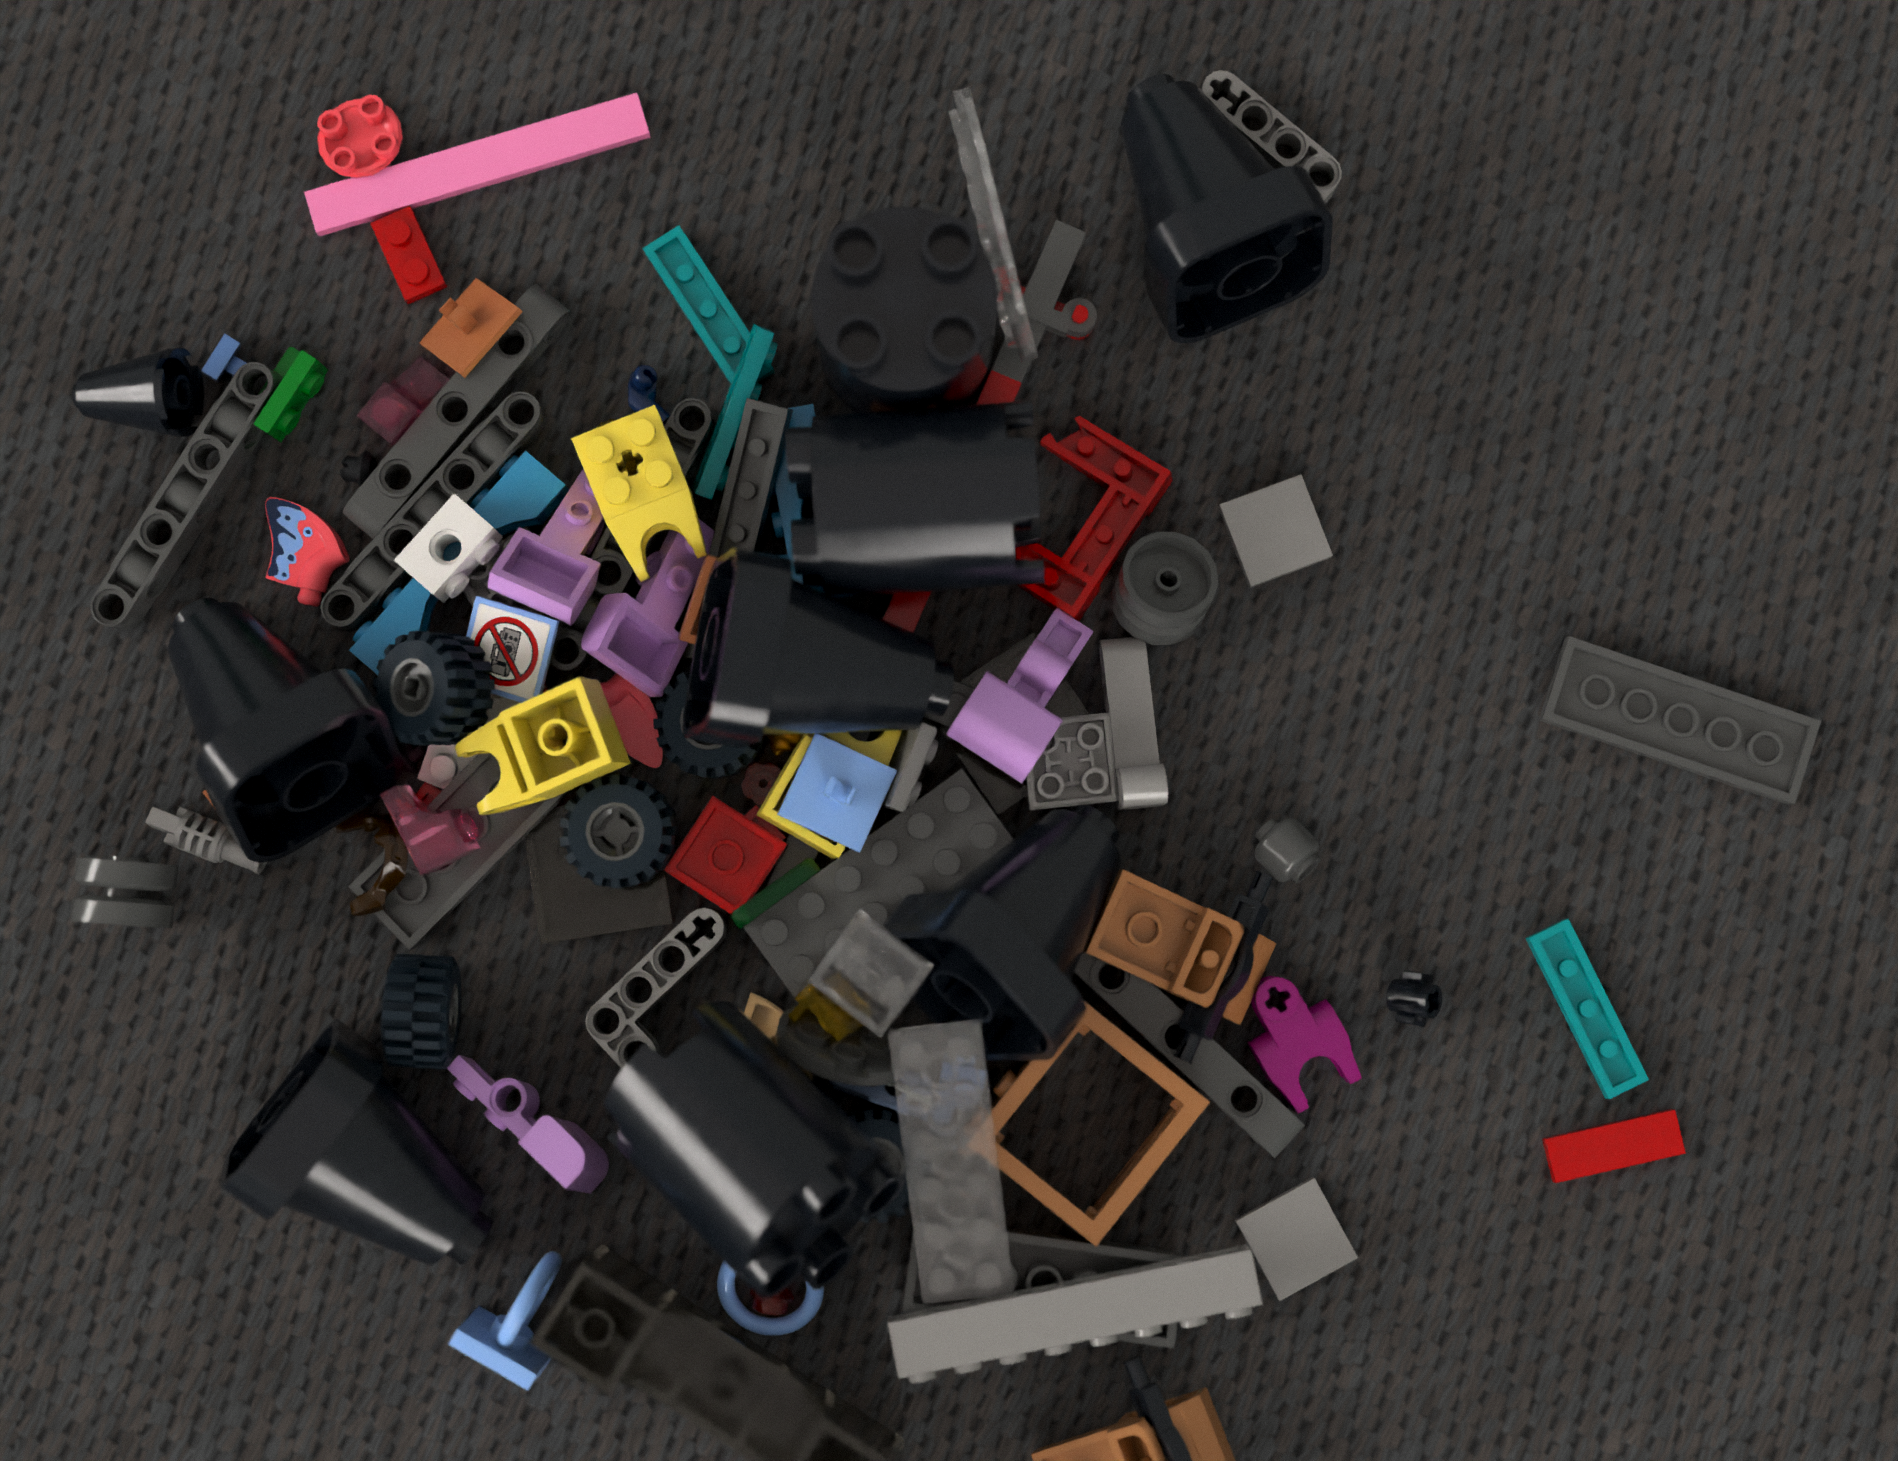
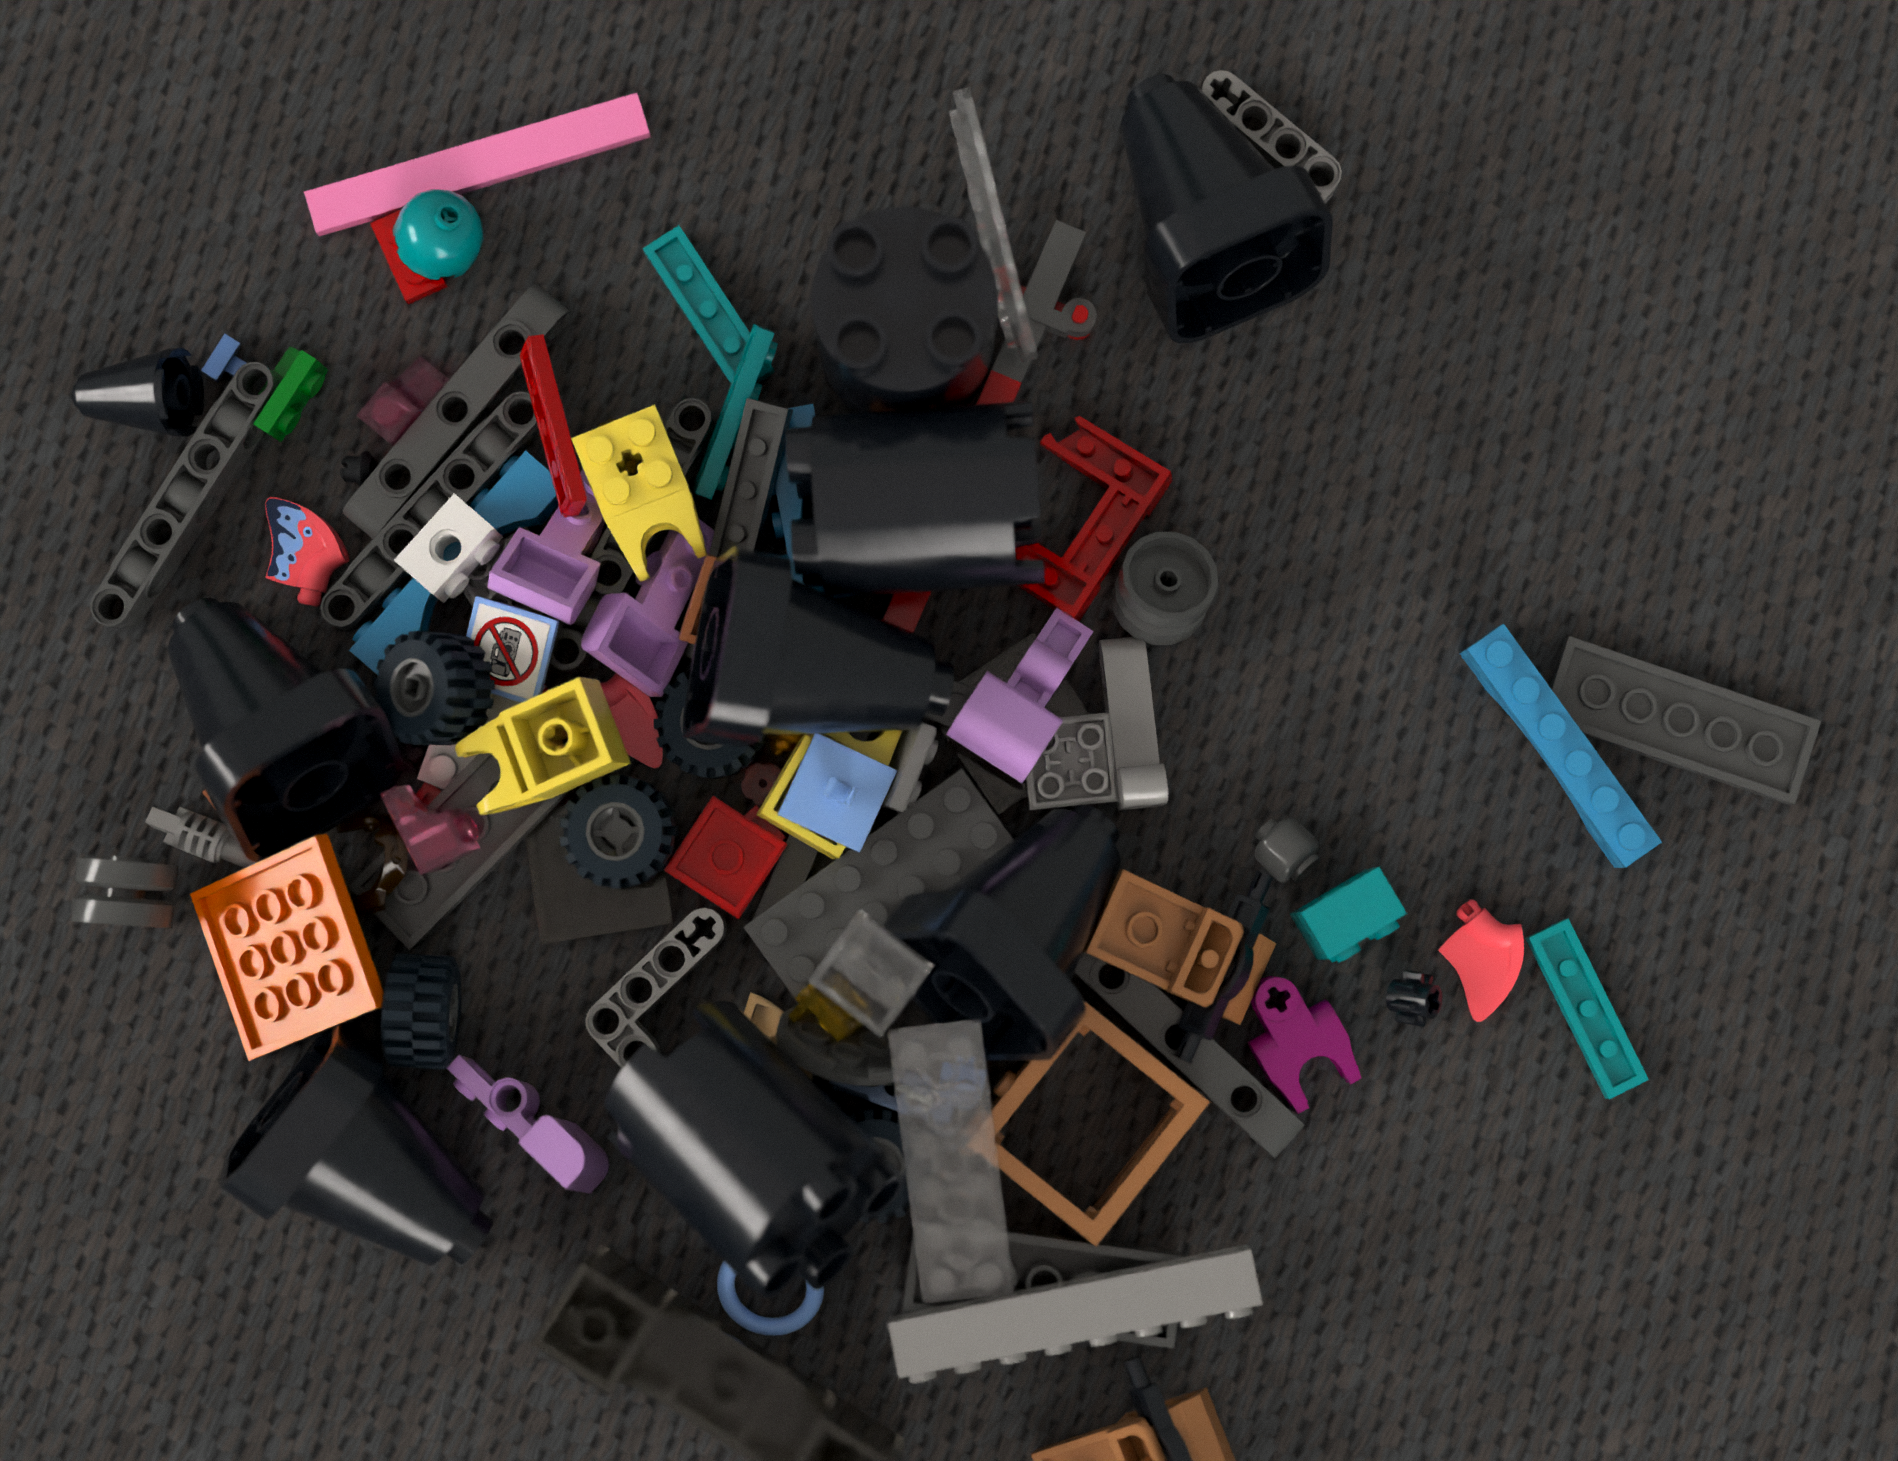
coral dish [317,95,403,178] -> none
nougat piece [419,278,523,378] -> none
light blue tile [448,1251,562,1390] -> none
dark blue arm [628,365,670,426] -> none
dark green tile [730,857,820,929] -> none
clear red plate [750,1287,794,1315] -> none
light grey tile [1218,474,1333,588] -> none
light grey tile [1235,1177,1358,1301] -> none
red tile [1542,1109,1686,1183] -> none
none -> orange plate [190,833,384,1061]
none -> teal cylinder [393,189,484,280]
none -> red tile [519,334,587,518]
none -> teal brick [1290,866,1407,963]
none -> coral arm [1438,899,1524,1022]
none -> dark azure arch [1460,624,1662,868]

